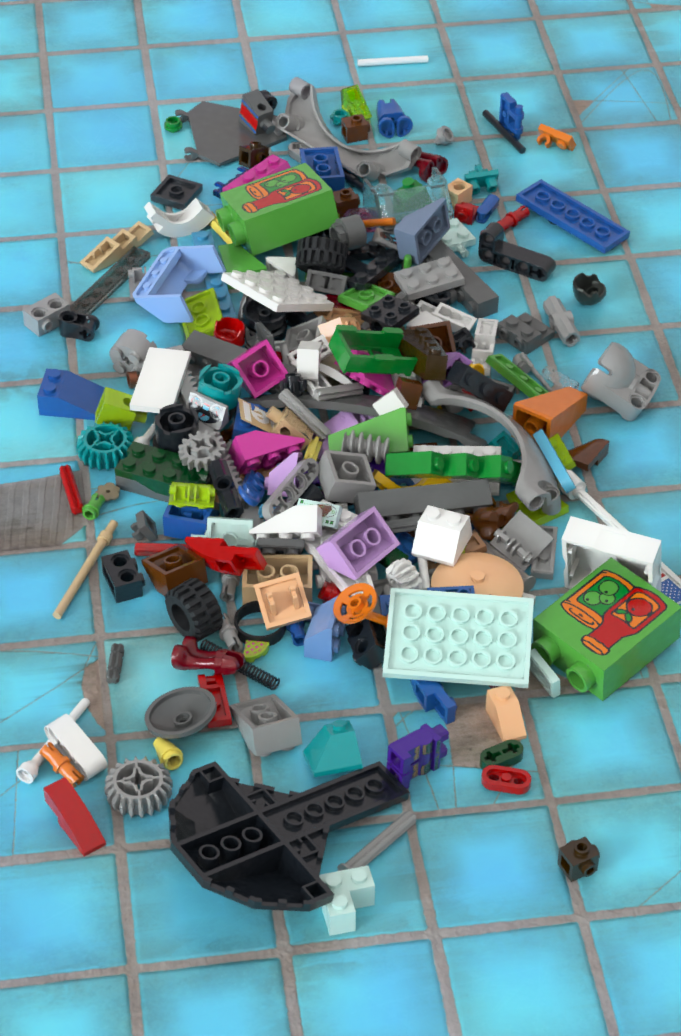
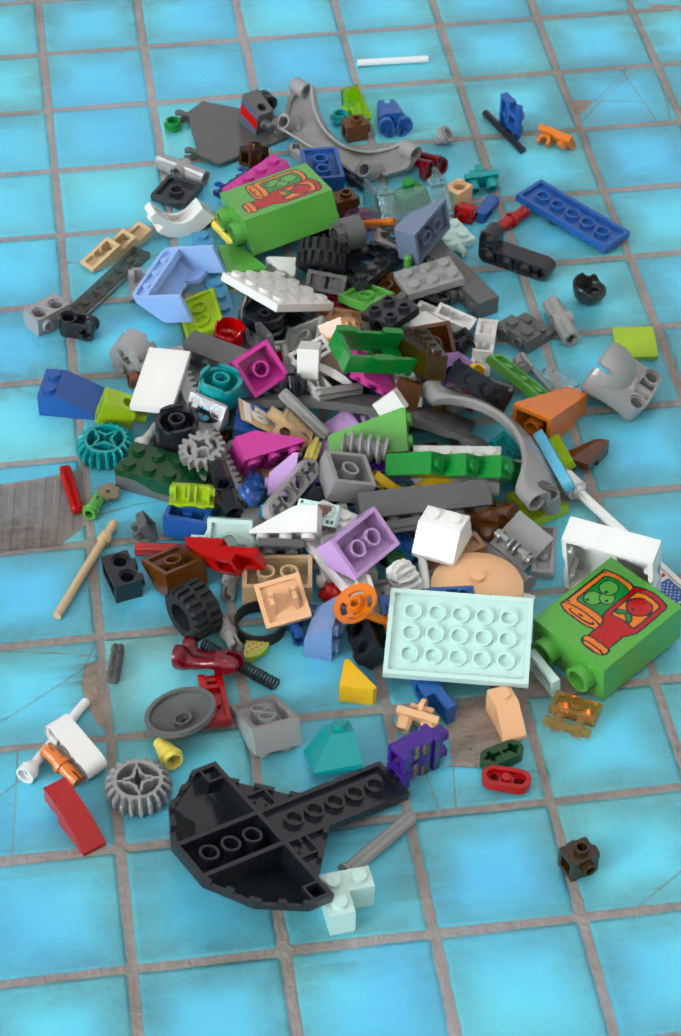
none -> light grey piece [154,152,210,187]
none -> yellow slope [339,659,377,706]
none -> light nougat hips [396,698,440,734]
none -> clear orange plate [543,690,603,739]
none -> lime slope [611,326,658,361]

